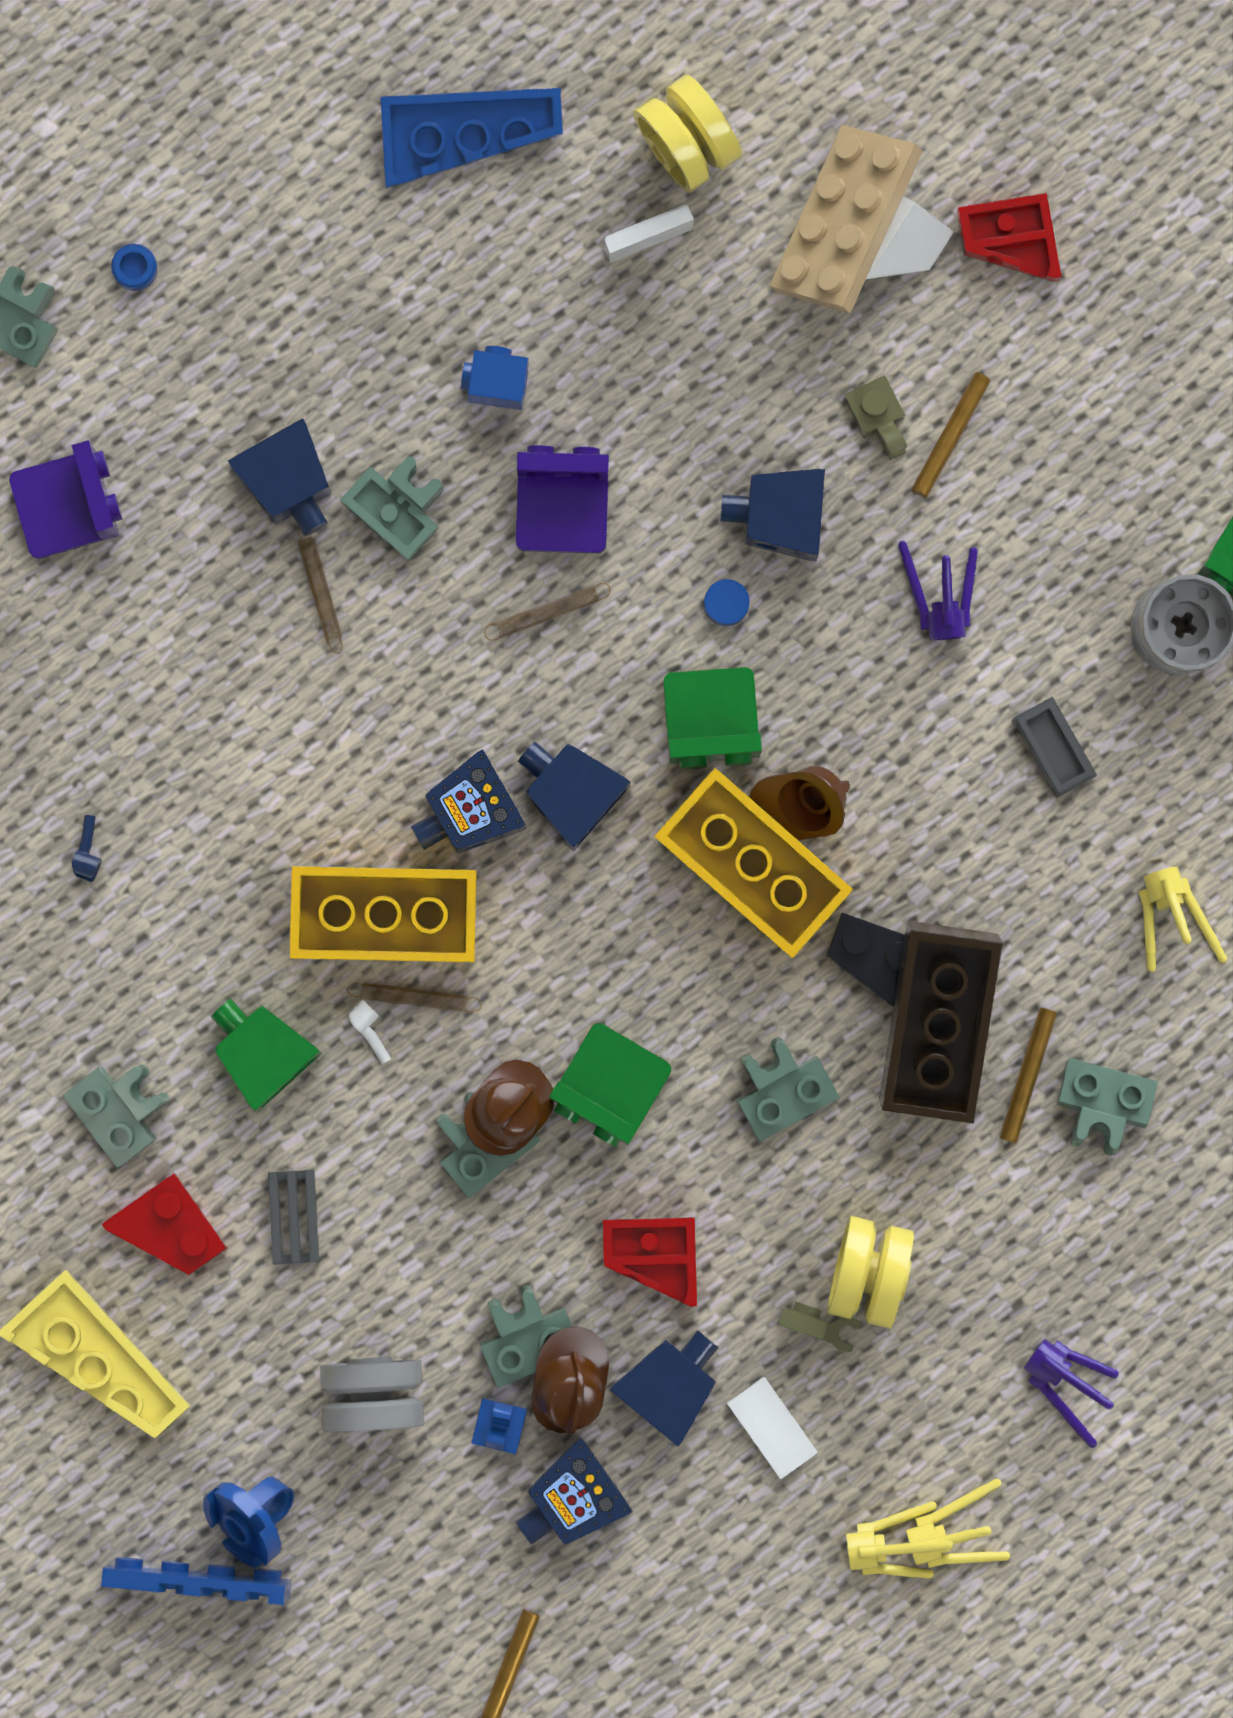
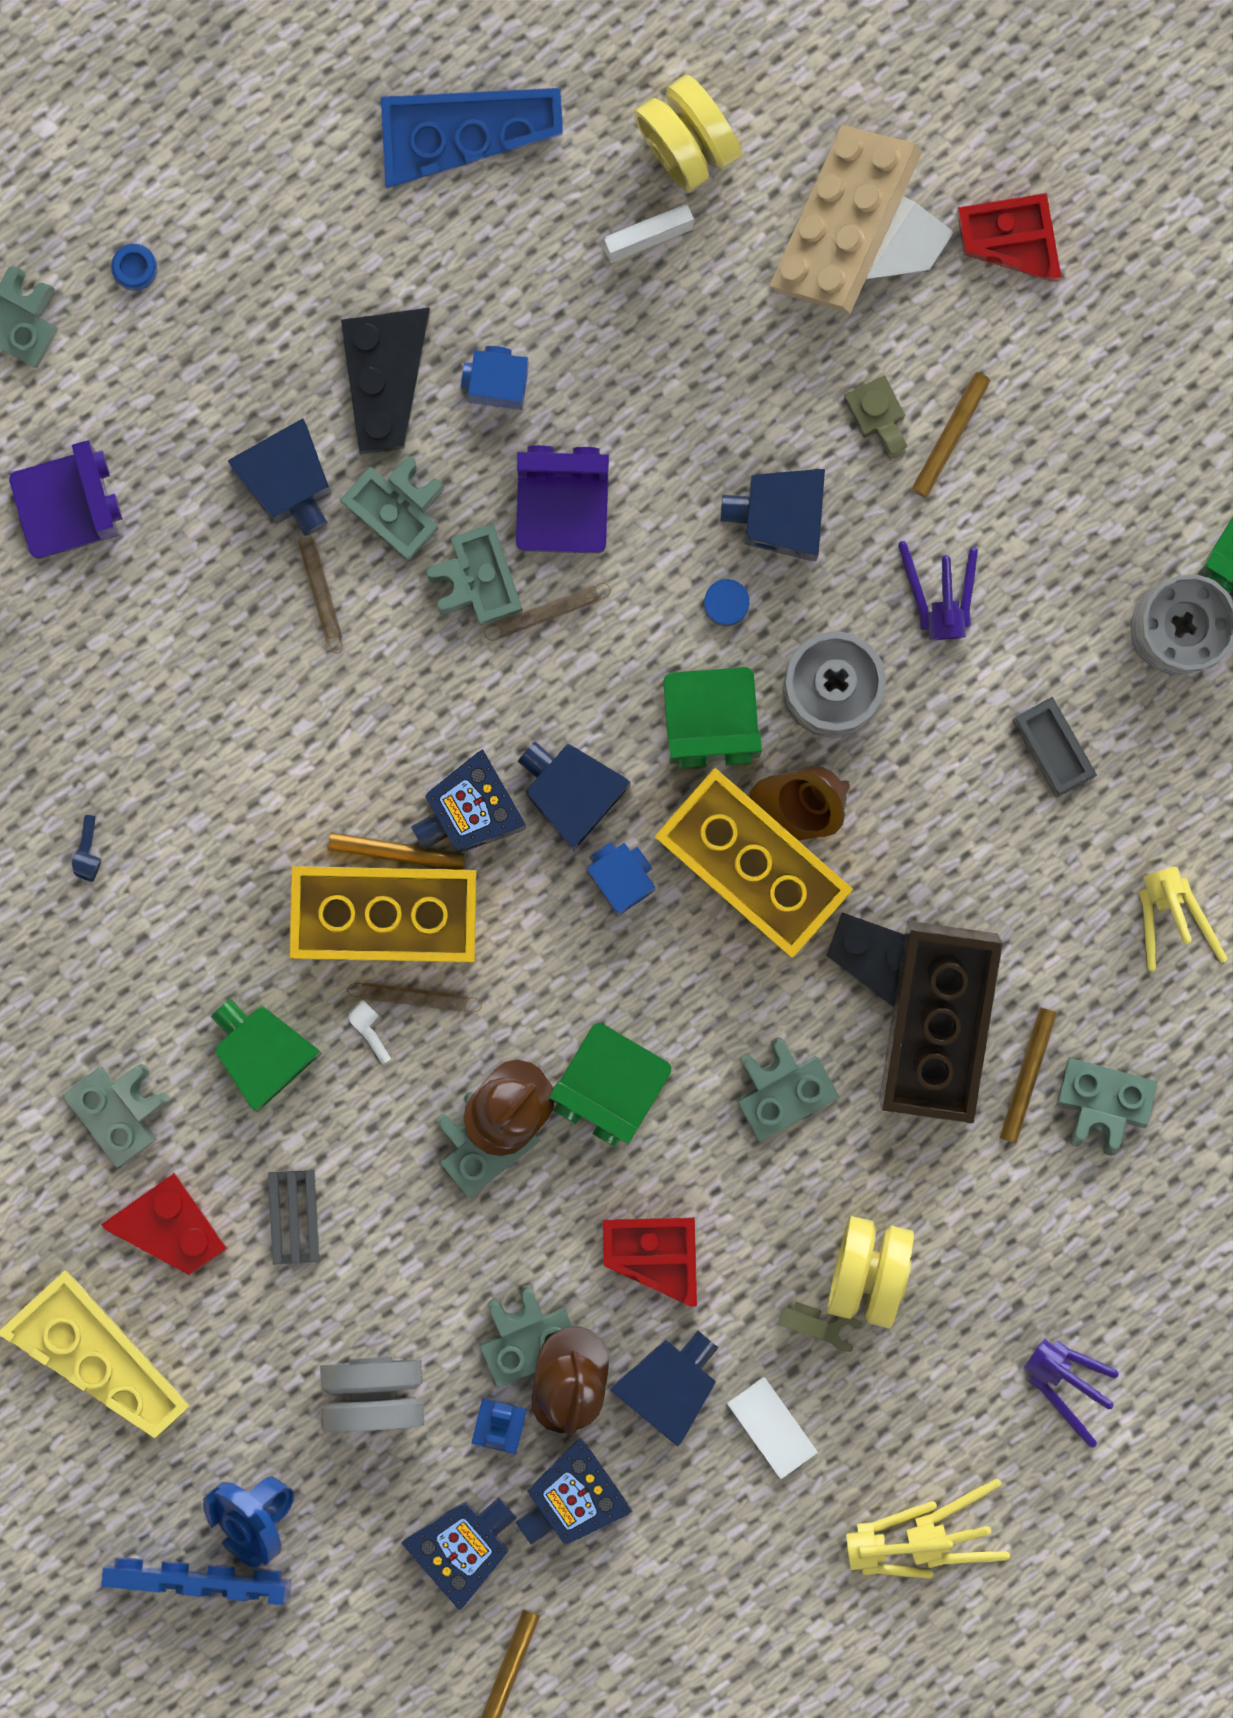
none -> pearl gold bar [328,832,466,870]
none -> black wing [341,307,431,455]
none -> torso [401,1497,517,1610]
none -> sand green plate [426,523,523,625]
none -> blue brick [587,842,656,917]
none -> light grey wheel [783,631,886,738]

